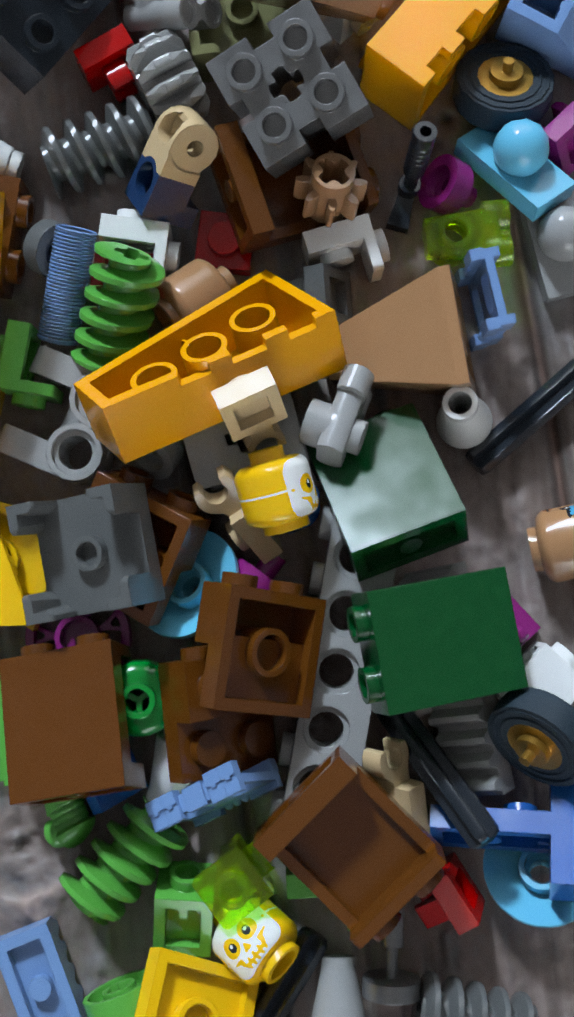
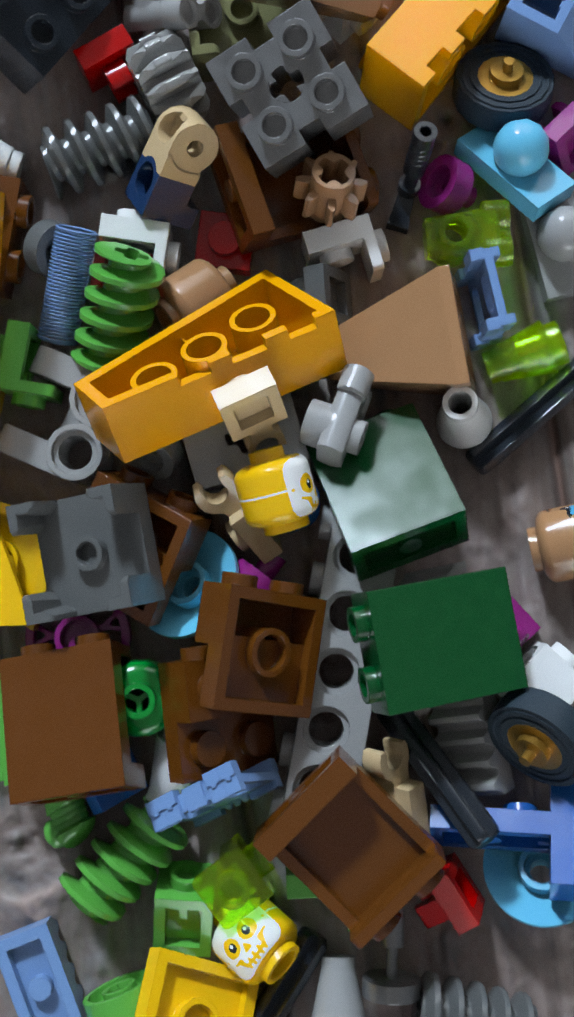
none -> clear neon green cone [481,320,570,384]

